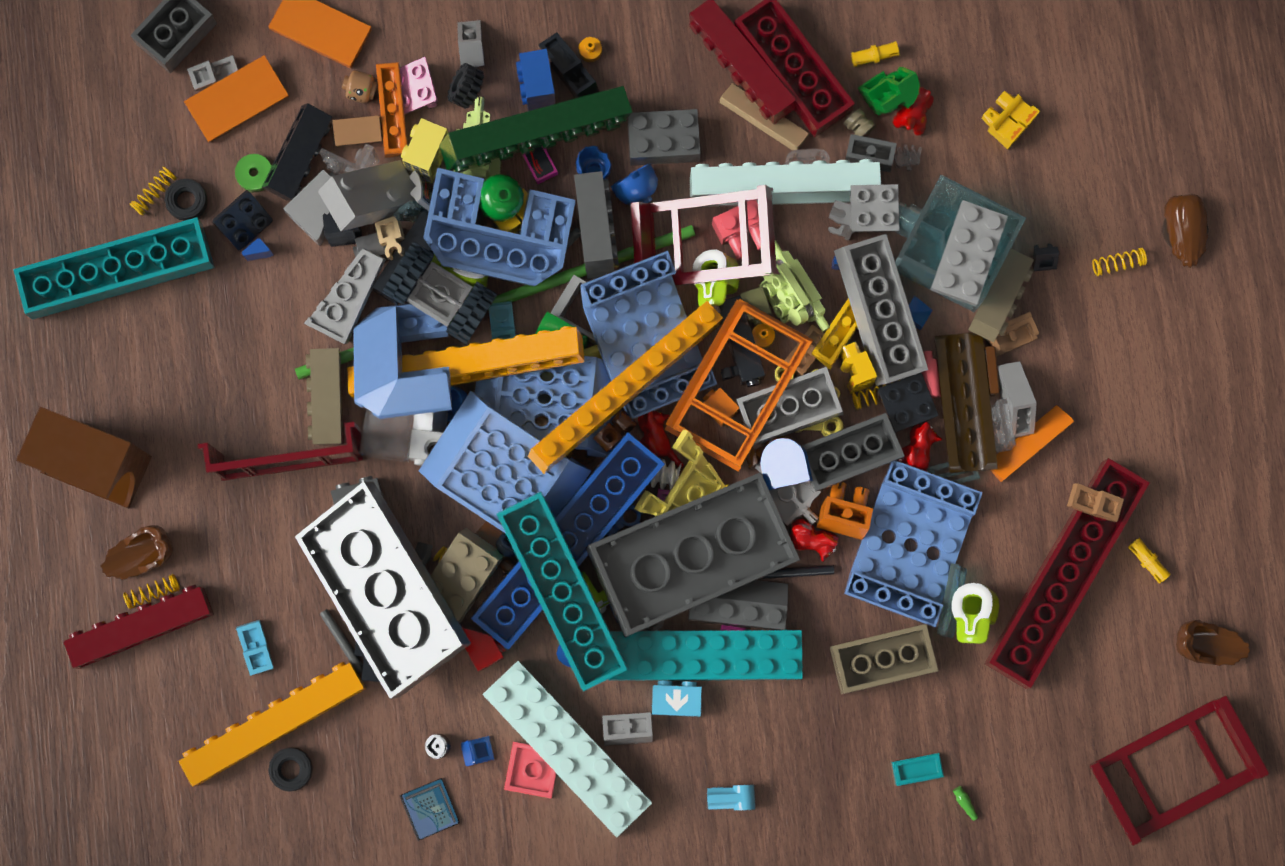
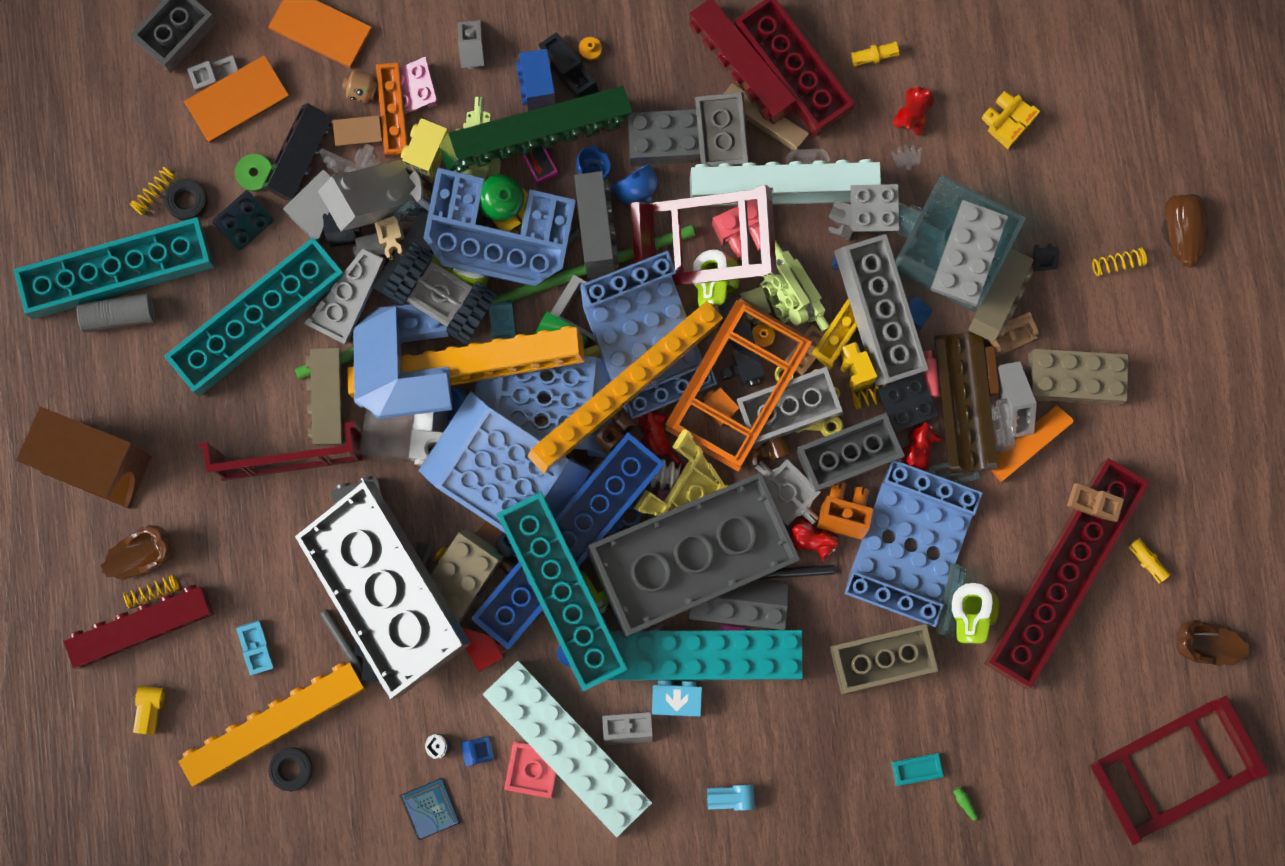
blue slope [242,238,274,261] -> none
black tyre [447,63,484,109] -> none
tile [761,438,813,491] -> none
dark tan wheel [844,108,876,137] -> none
dark grey brick [846,134,897,172] -> none
green brick [858,67,920,116] -> none
none -> light grey piece [77,293,155,333]
none -> yellow piece [133,685,165,735]
none -> teal brick [164,237,344,397]
none -> dark grey brick [695,92,750,167]
none -> dark tan brick [1028,349,1128,406]

